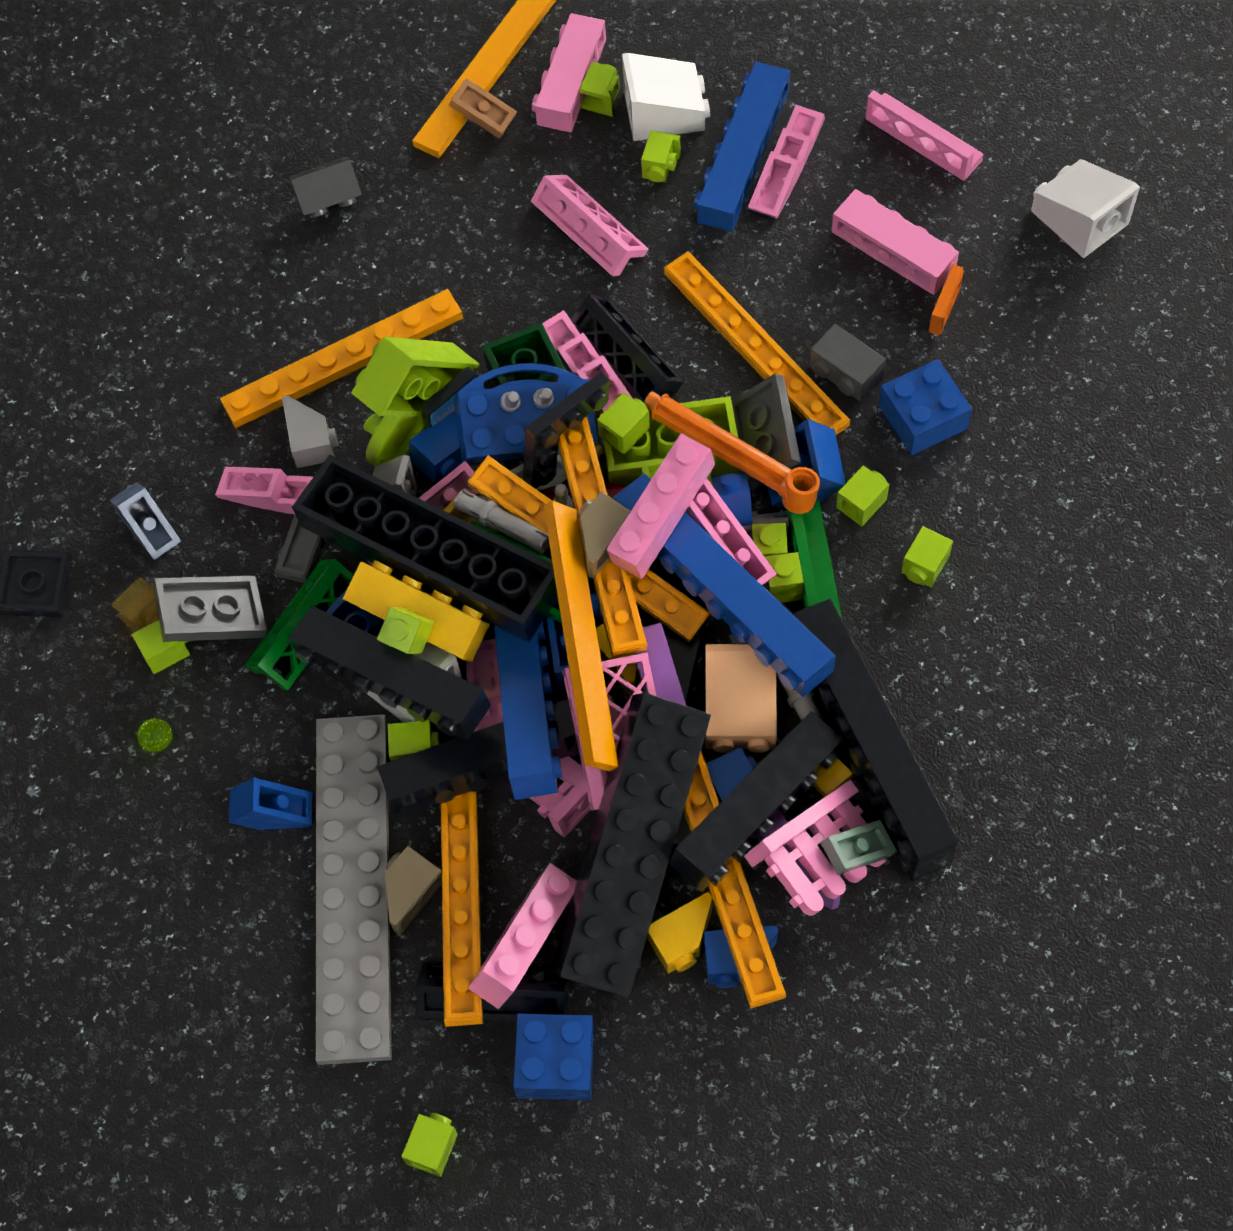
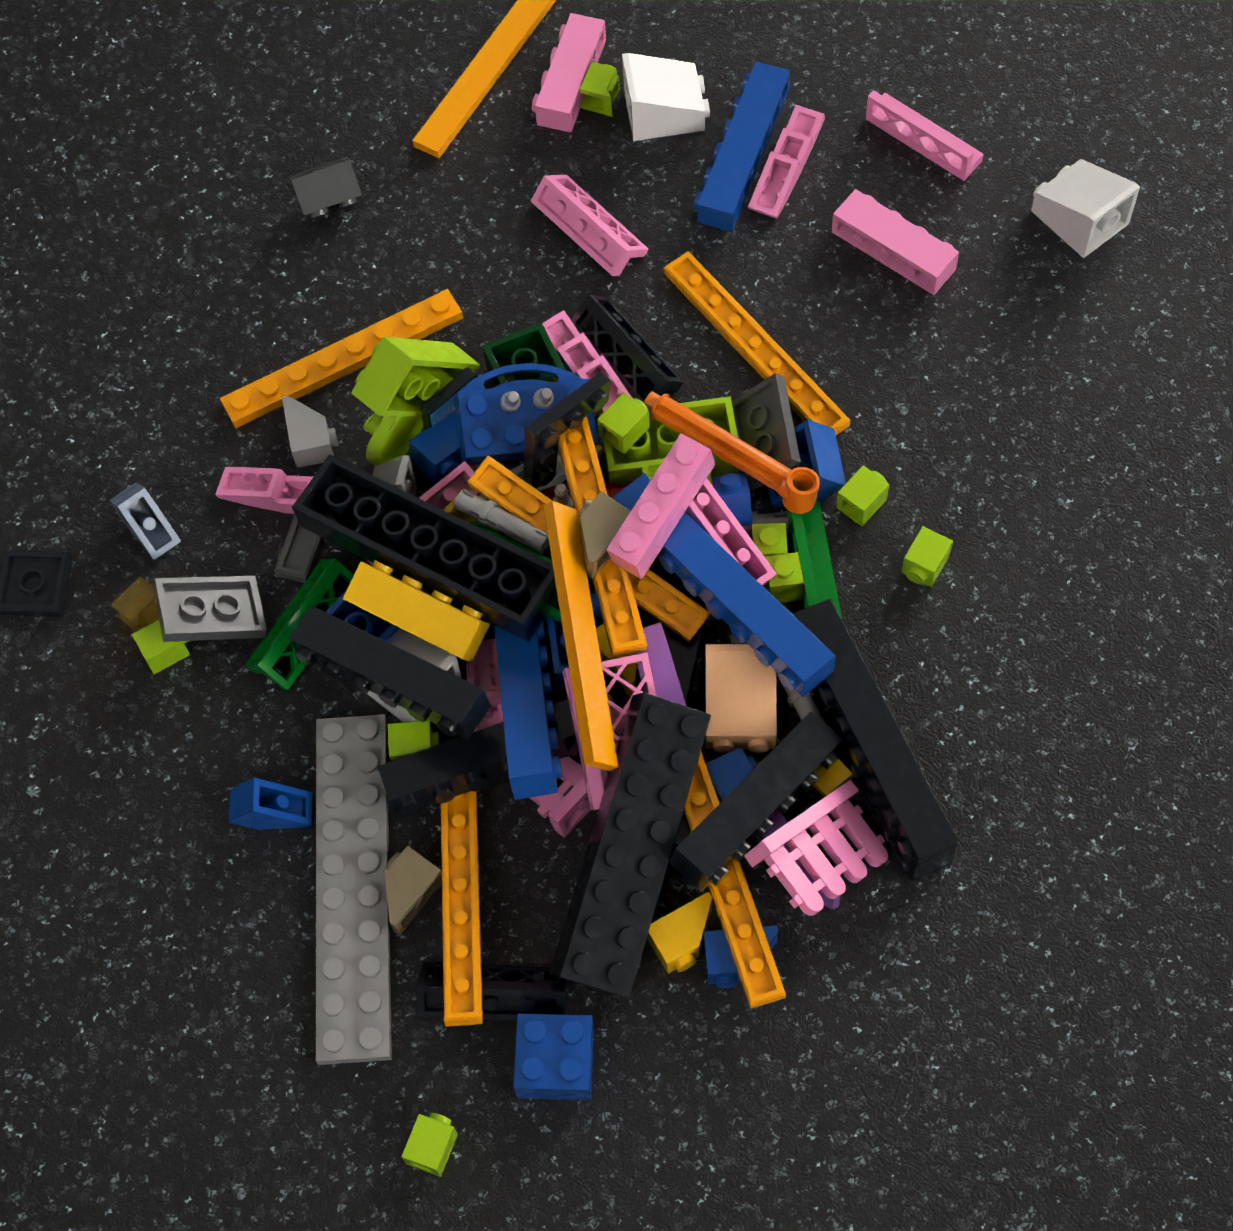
clear neon green plate [137,719,173,753] -> none
lime brick [377,607,435,654] -> none
medium nougat plate [449,78,517,139] -> none
bright pink brick [468,863,577,1010] -> none
lime brick [641,130,681,183] -> none
dark grey brick [809,324,886,401] -> none
sand green plate [821,820,897,875] -> none
blue brick [878,359,972,455] -> none
orange tile [929,264,964,335] -> none

